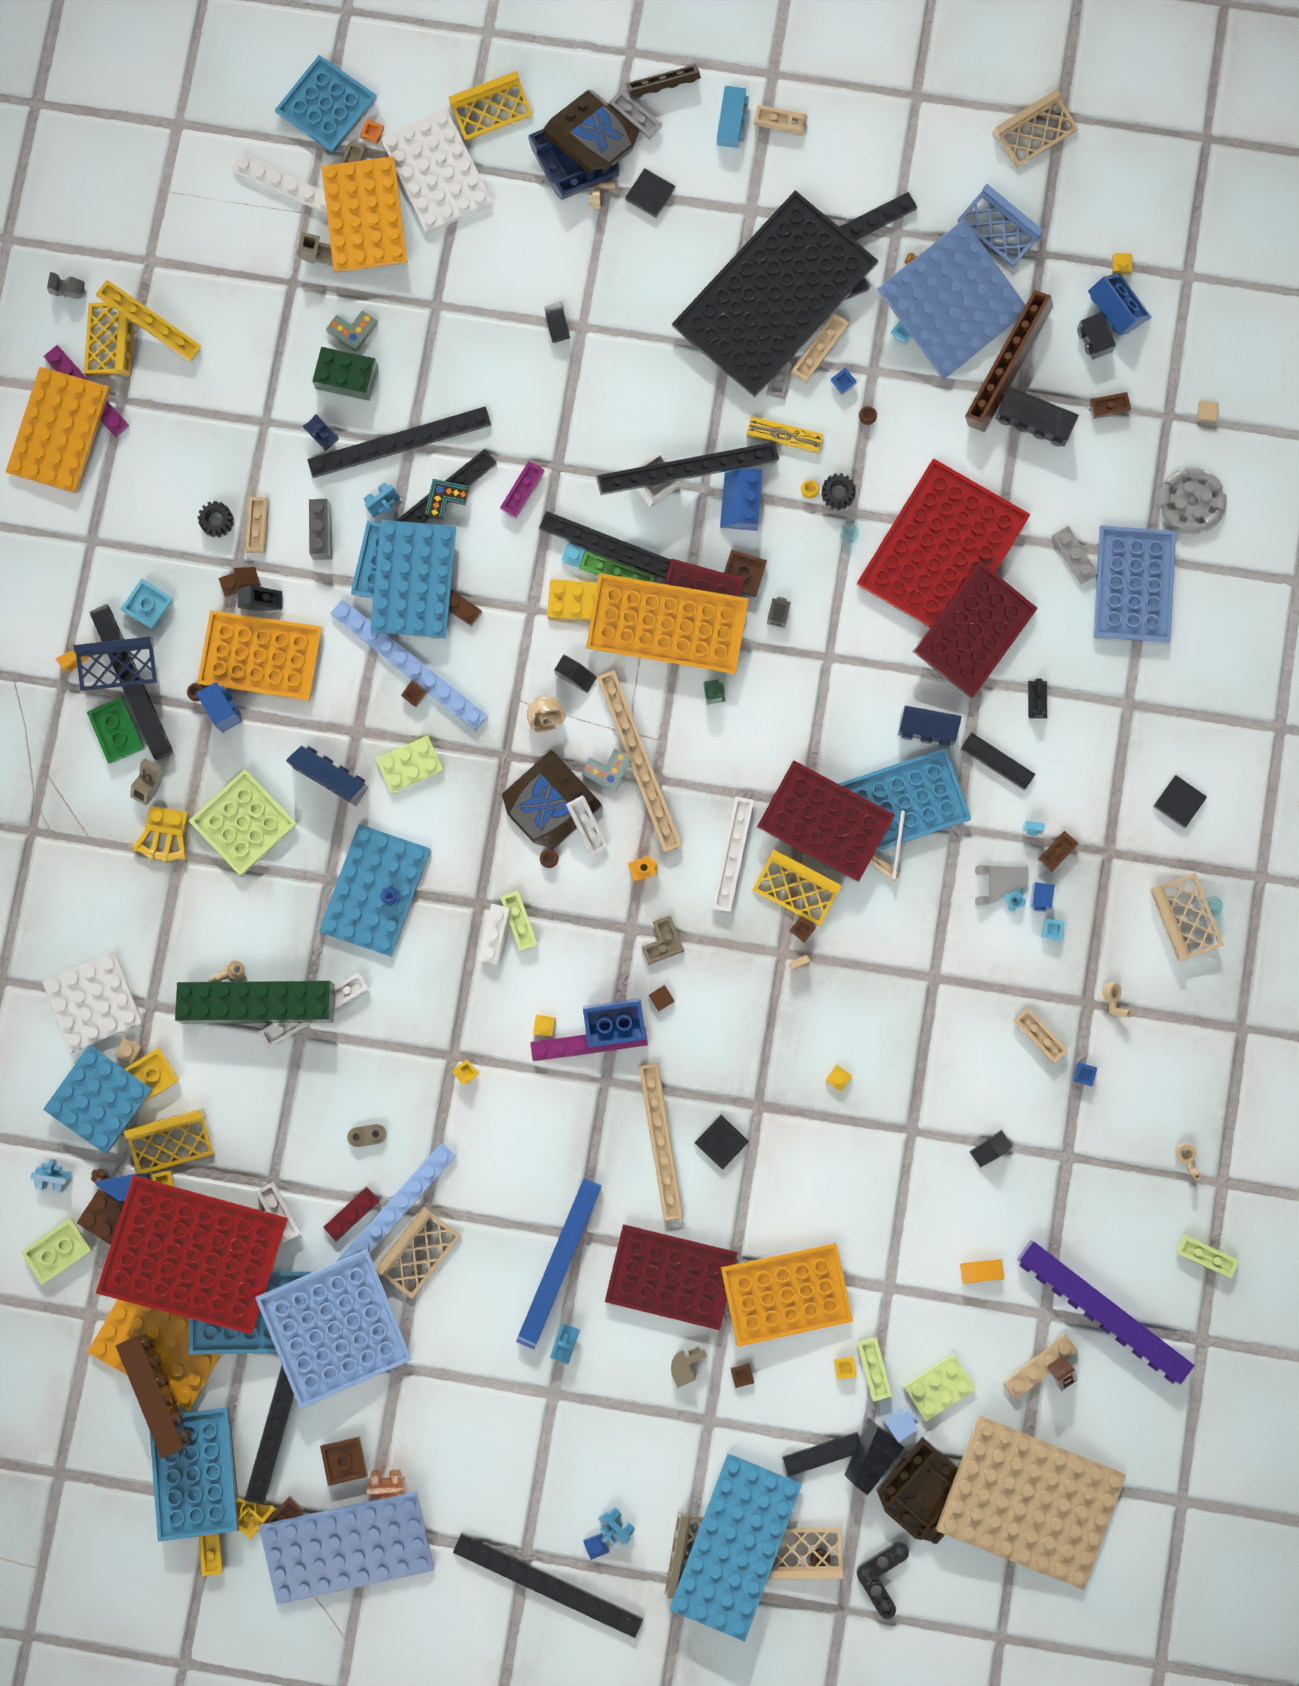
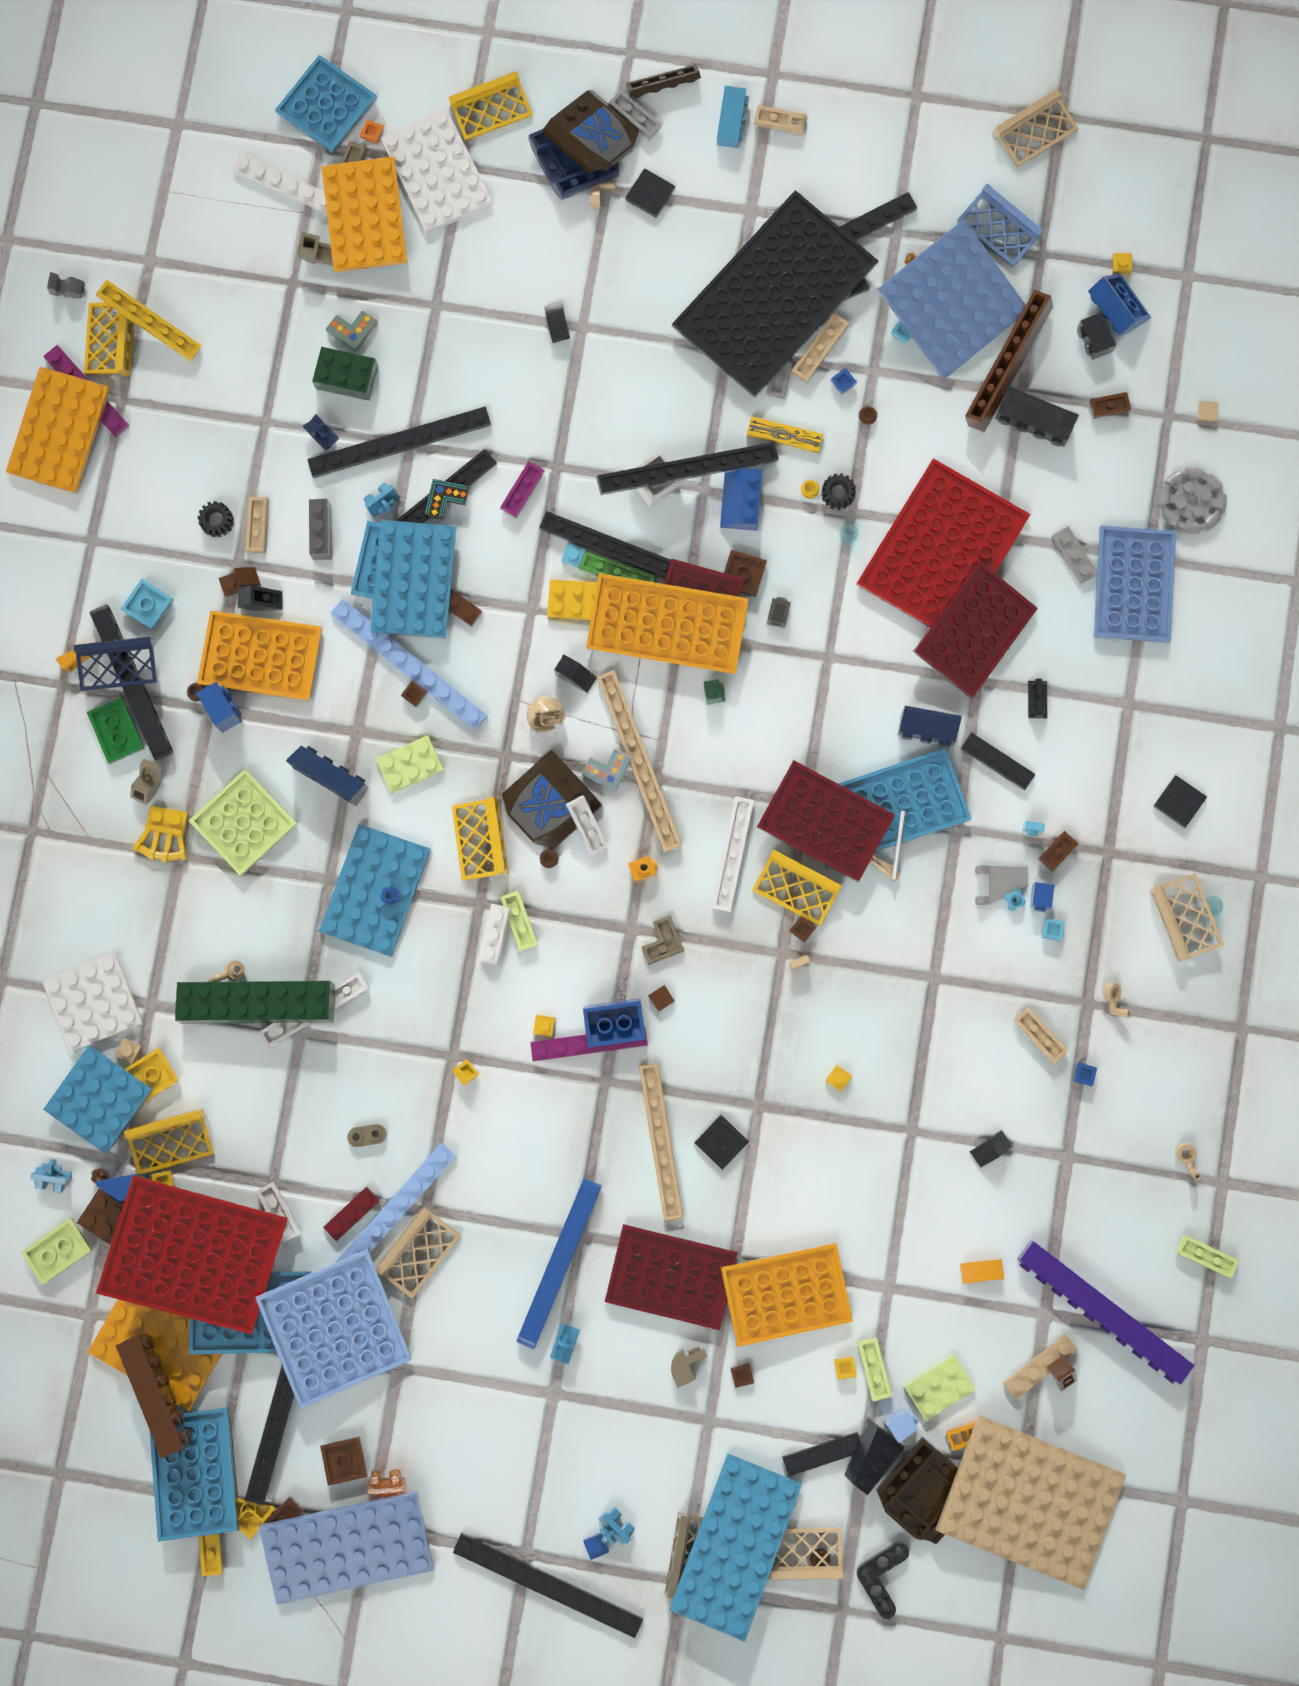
none -> yellow fence [452,797,509,881]
none -> light orange slope [945,1420,976,1451]

